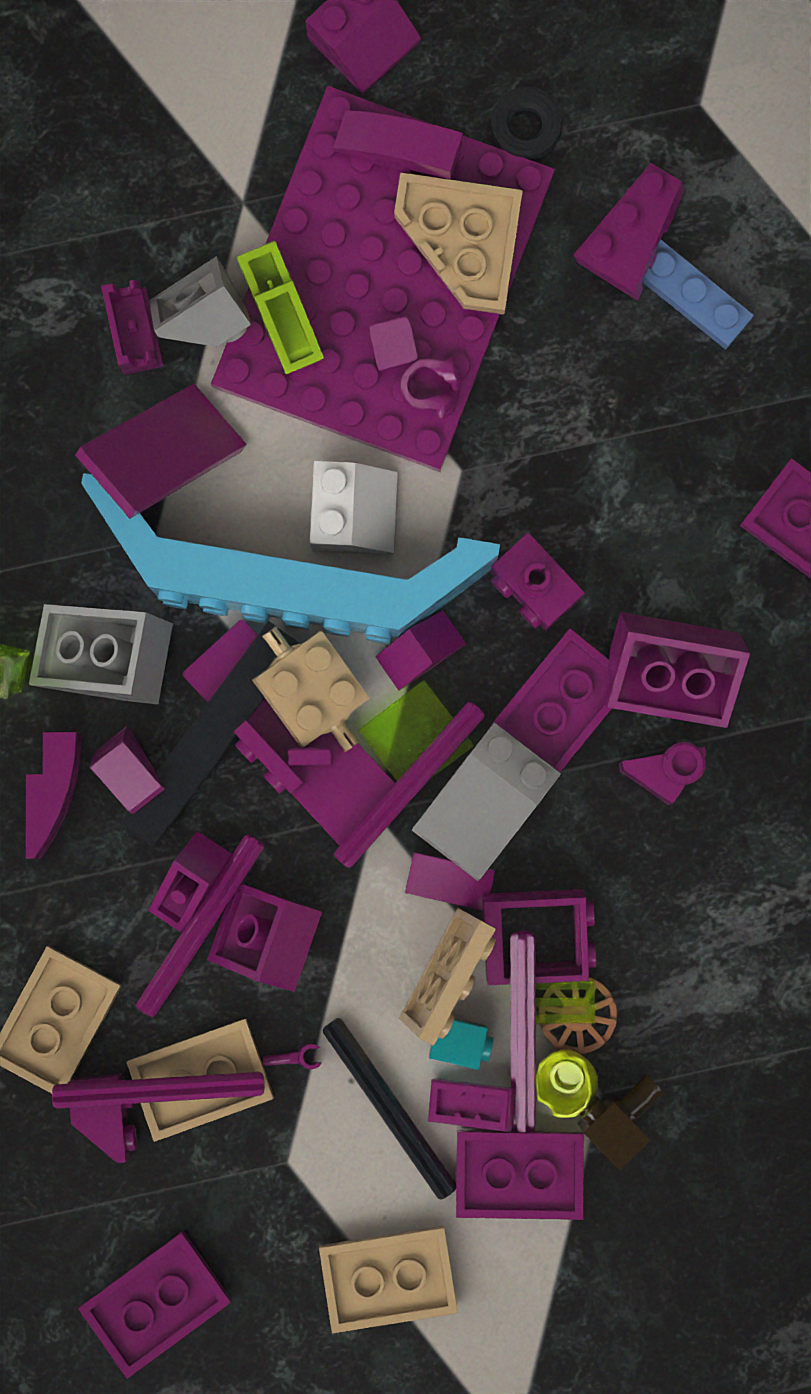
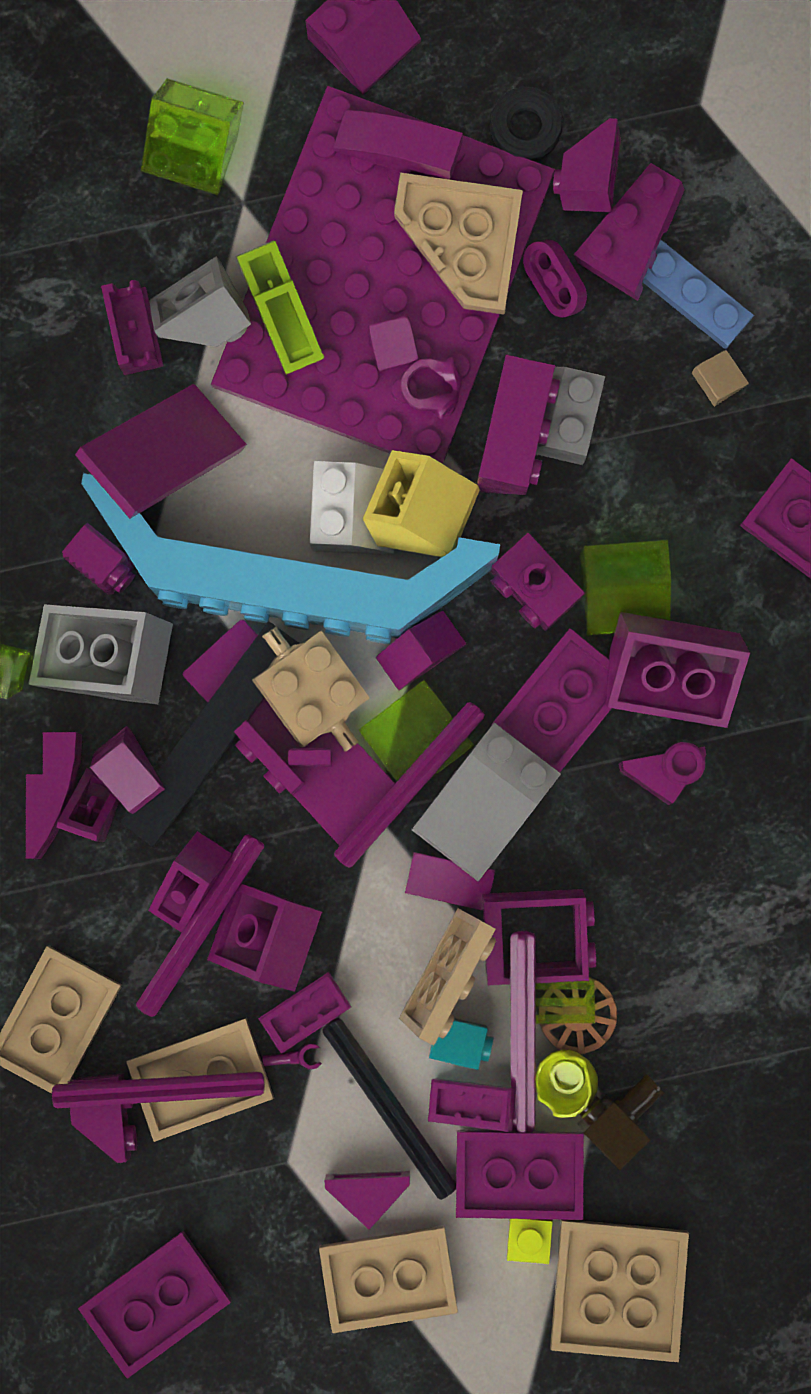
none -> magenta slope [56,768,119,842]
none -> magenta brick [62,523,135,595]
none -> clear neon green slope [141,78,244,195]
none -> magenta plate [258,972,352,1054]
none -> magenta slope [324,1171,410,1230]
none -> light yellow slope [363,450,480,557]
none -> magenta slope [477,355,560,495]
none -> neon yellow plate [506,1219,552,1264]
none -> magenta plate [523,239,587,318]
none -> light grey slope [536,367,605,465]
none -> tan plate [550,1219,689,1362]
none -> magenta slope [553,118,621,212]
none -> clear neon green slope [581,540,671,635]
none -> tan slope [692,350,749,407]

